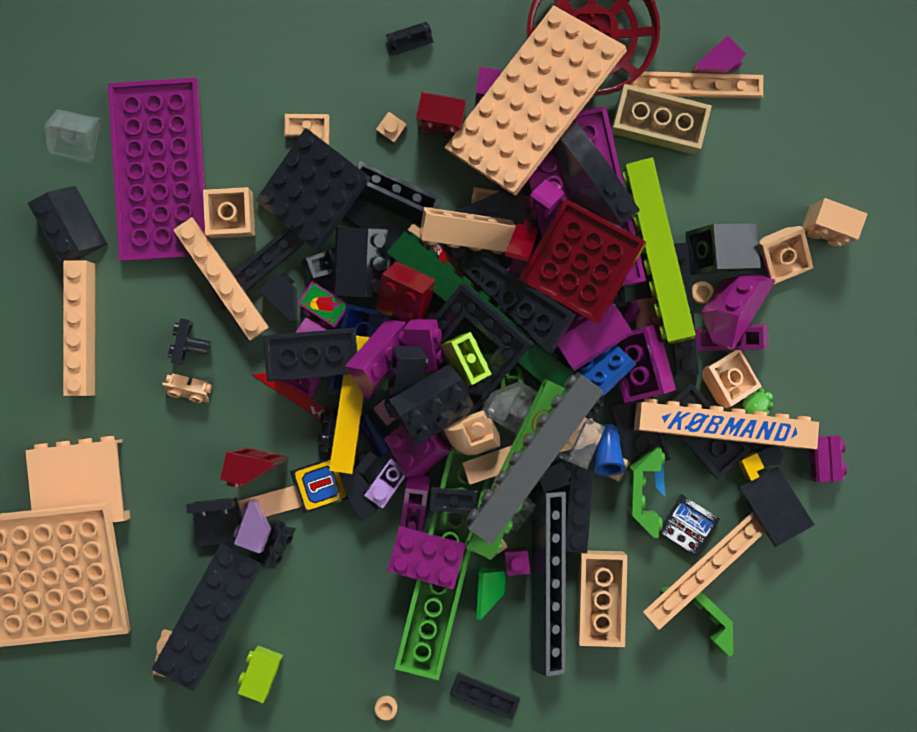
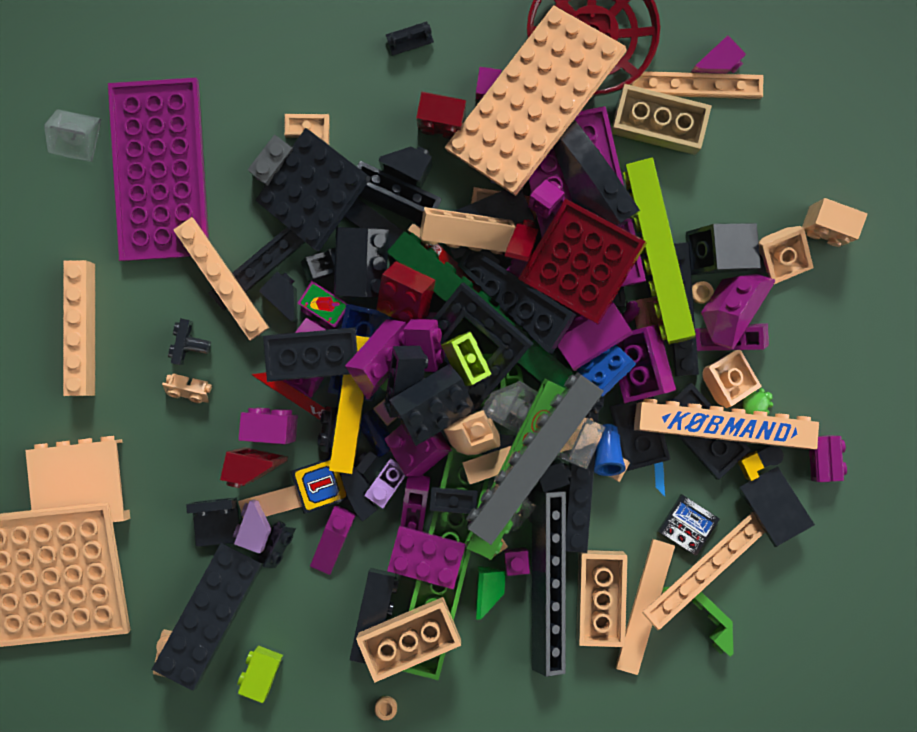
black slope [27,186,108,263] -> none
light nougat brick [203,187,255,239] -> none
light nougat plate [376,112,407,144] -> none
black tile [450,672,520,720] -> none
bright green slope [628,445,665,538] -> none
none -> magenta brick [238,407,298,444]
none -> dark grey brick [248,134,293,186]
none -> magenta slope [310,505,357,575]
none -> black brick [349,568,399,664]
none -> light nougat brick [356,597,461,683]
none -> black slope [378,146,432,188]
none -> light nougat tile [615,539,675,675]

